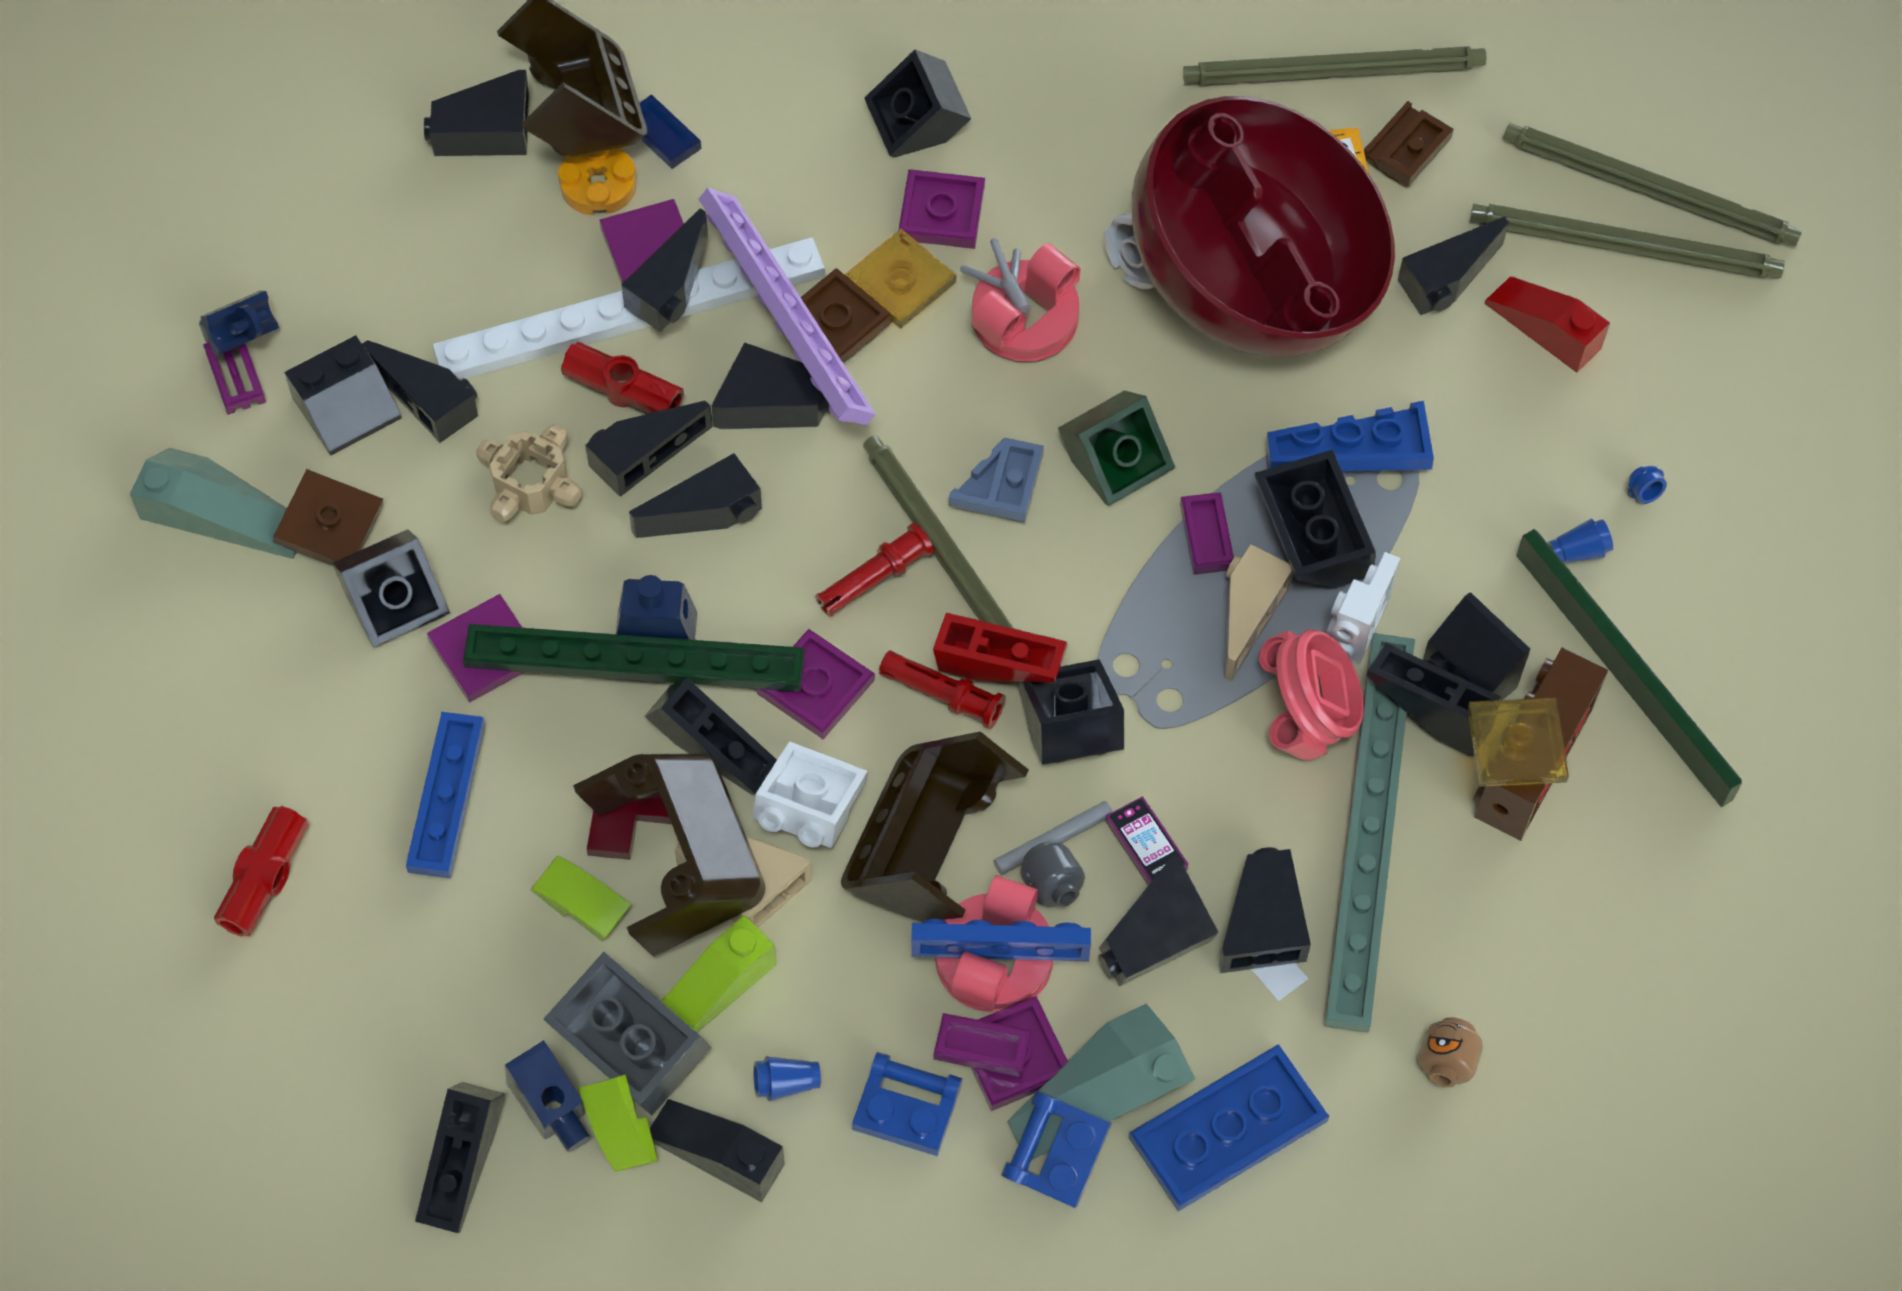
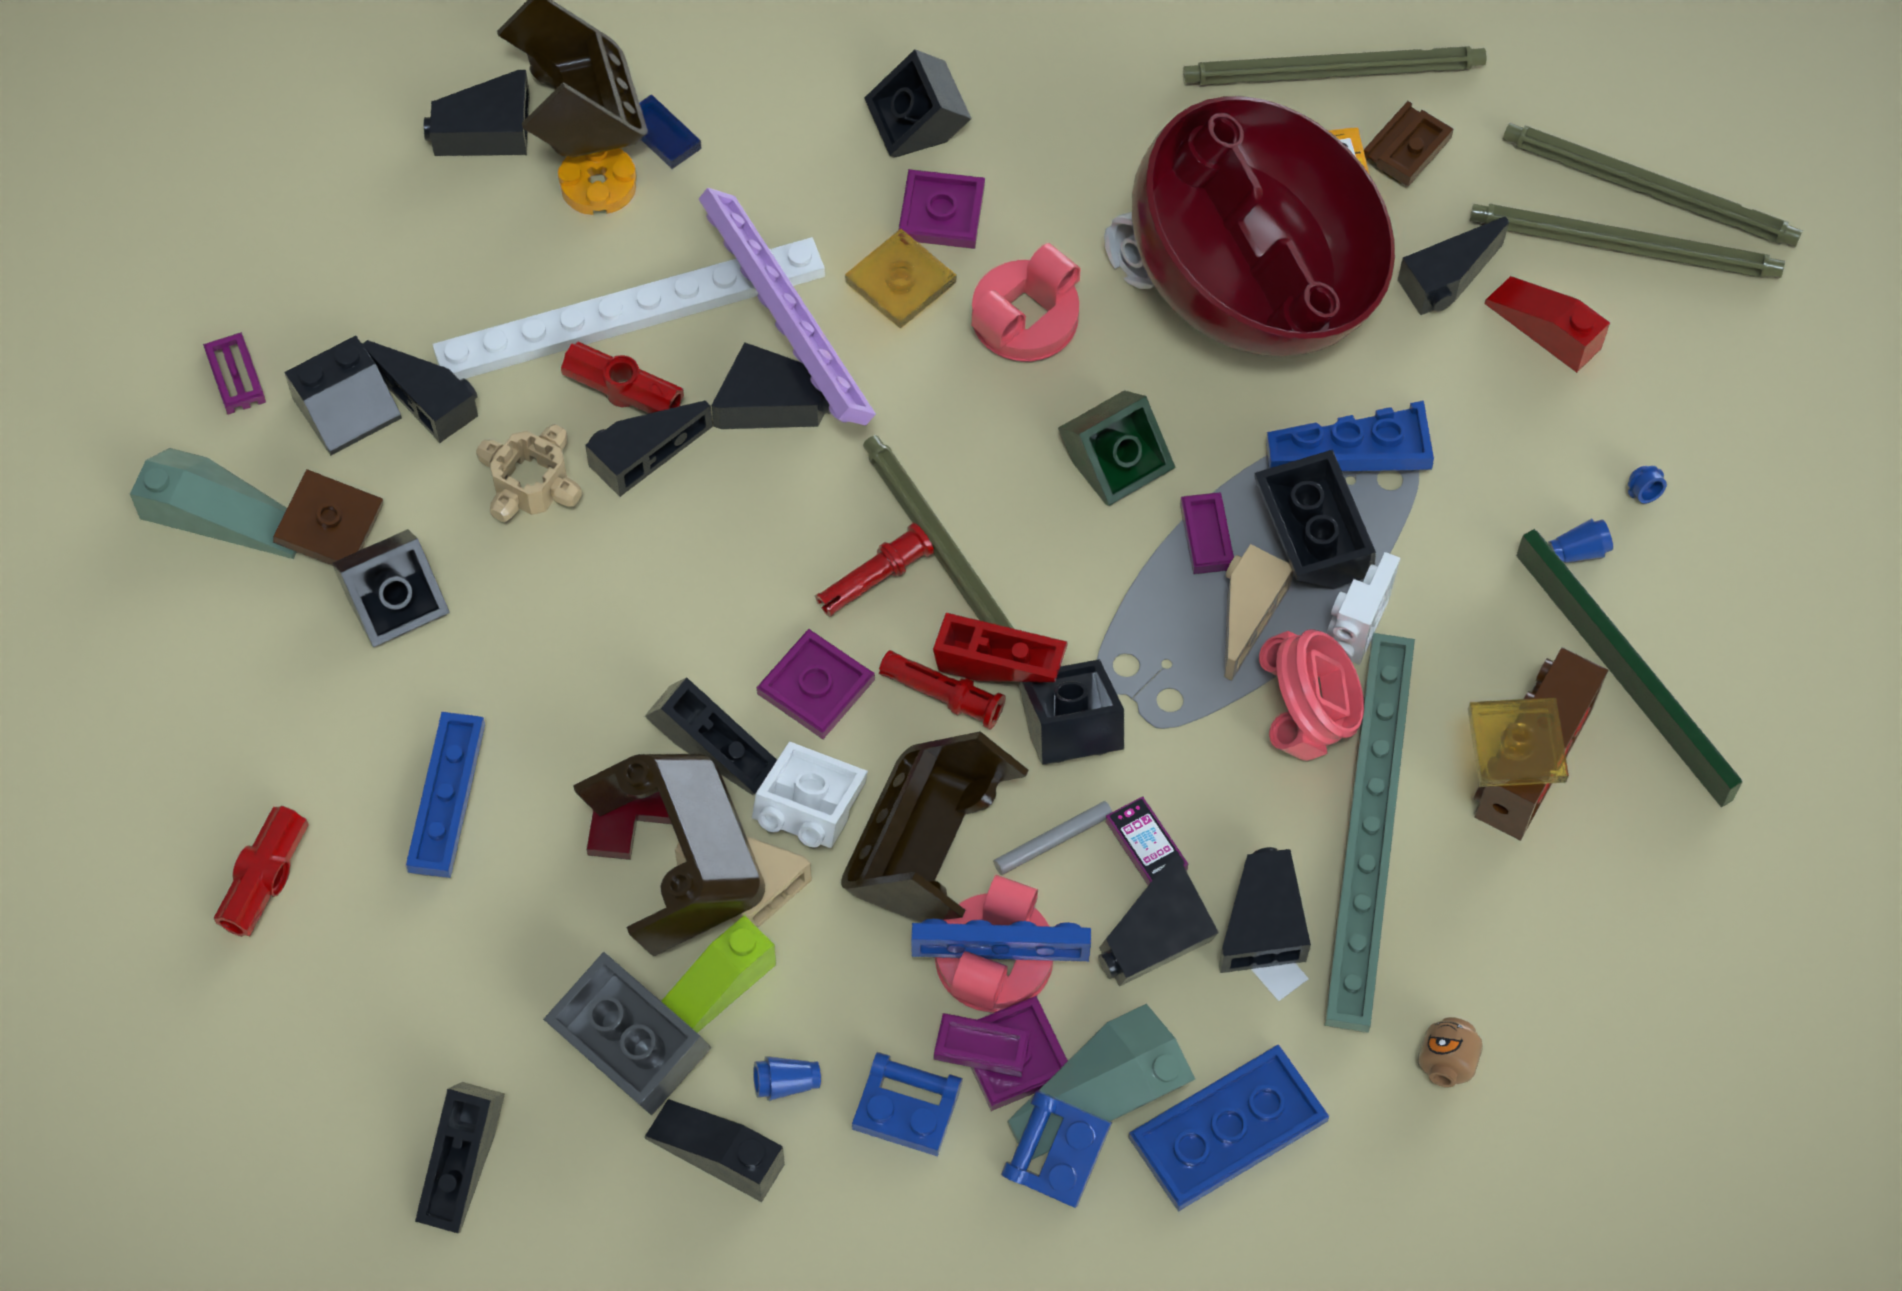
dark blue hips [199,291,279,354] -> none
magenta tile [427,594,524,702] -> none
dark green tile [463,624,805,692] -> none
dark blue torso [505,1040,590,1152] -> none
lime slope [530,855,631,941] -> none
lime slope [579,1075,658,1172] -> none
magenta tile [599,199,684,284] -> none
dark blue torso [616,575,698,640] -> none
black slope [621,208,708,332] -> none
black slope [629,453,762,538] -> none
reddish brown plate [801,268,892,363] -> none
sand blue wing [949,438,1044,522] -> none
light grey plant [960,238,1031,314] -> none
dark grey head [1020,842,1085,907] -> none
black slope [1366,643,1501,756] -> none
black slope [1423,592,1531,702] -> none

